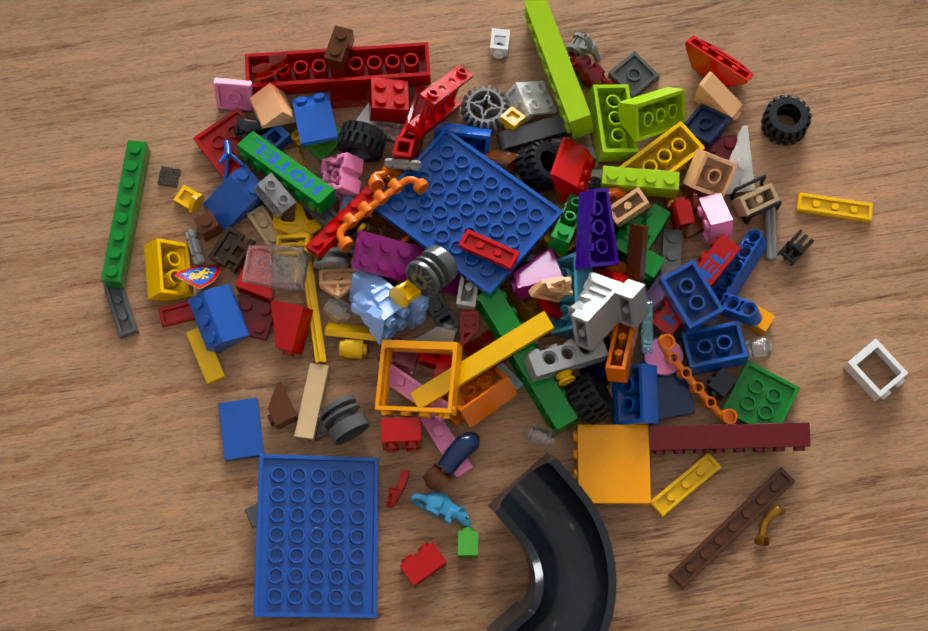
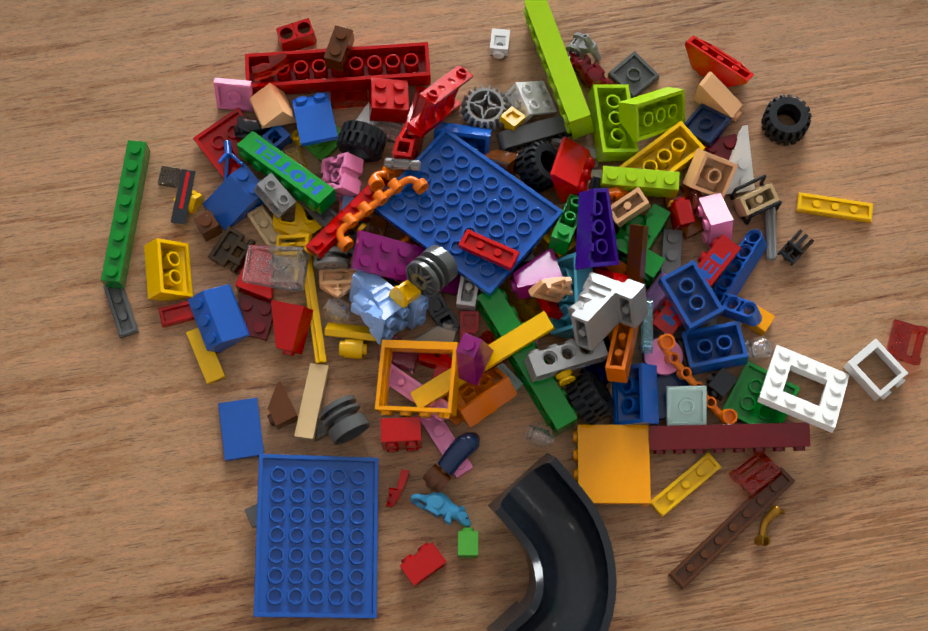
shield [173,265,220,296] -> none
light grey axle [185,230,205,265] -> none
none -> black sticker [171,169,196,224]
none -> red piece [276,18,317,51]
none -> magenta slope [456,332,494,386]
none -> light aqua tile [666,385,707,426]
none -> clear red plate [728,452,783,498]
none -> white plate [757,345,849,433]
none -> clear red plate [886,319,928,365]

